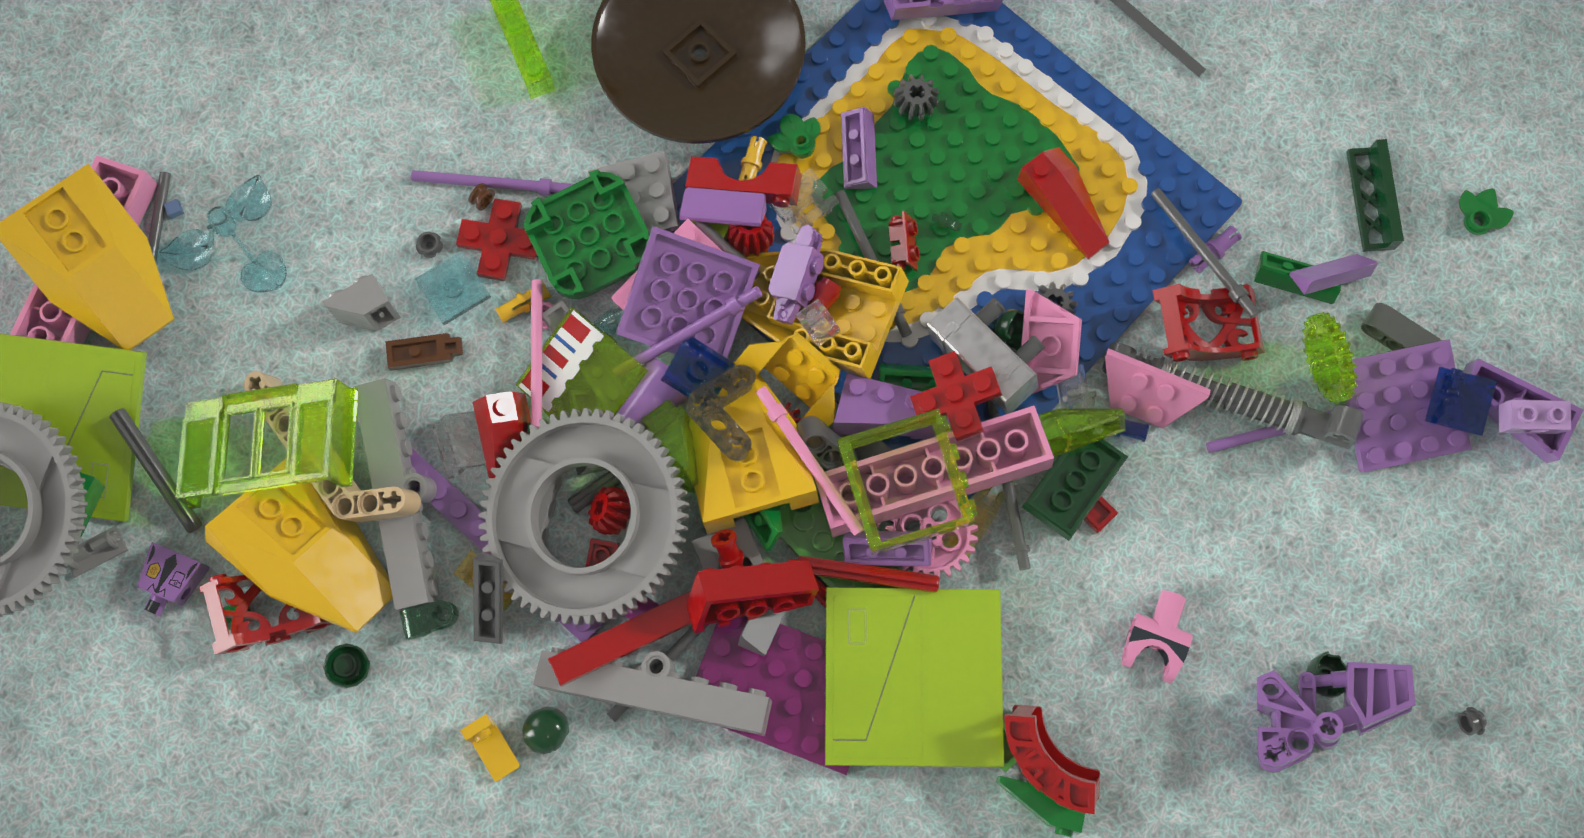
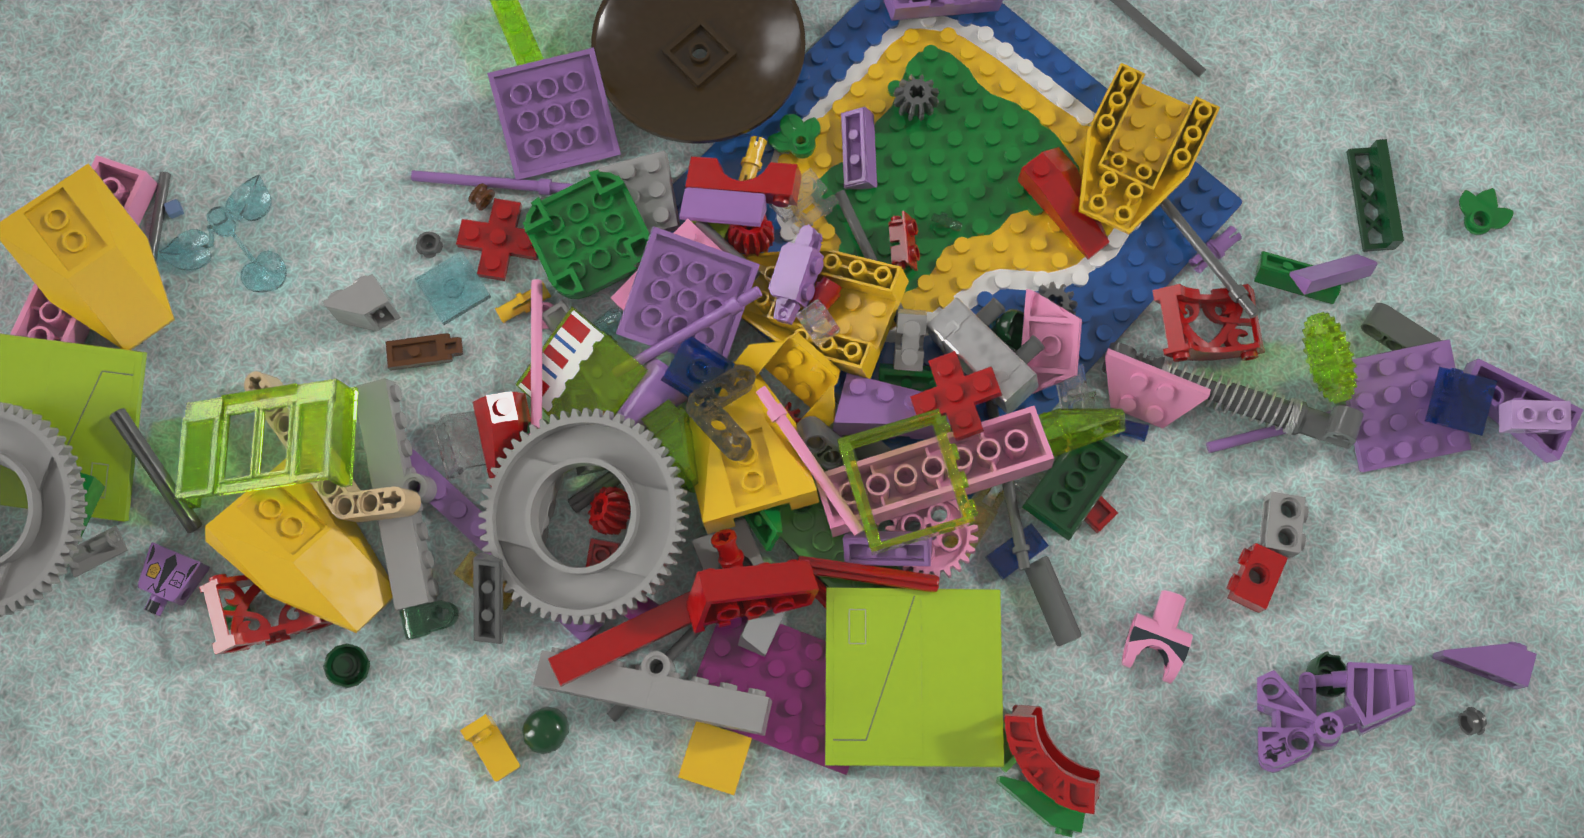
none -> medium lavender plate [487,47,621,180]
none -> yellow tile [678,722,752,795]
none -> light grey brick [893,309,927,371]
none -> clear blue plate [985,523,1049,580]
none -> dark grey slope [1025,556,1082,646]
none -> yellow wedge [1079,63,1220,235]
none -> red brick [1227,543,1288,613]
none -> light grey brick [1259,492,1309,557]
none -> medium lavender slope [1432,642,1537,689]

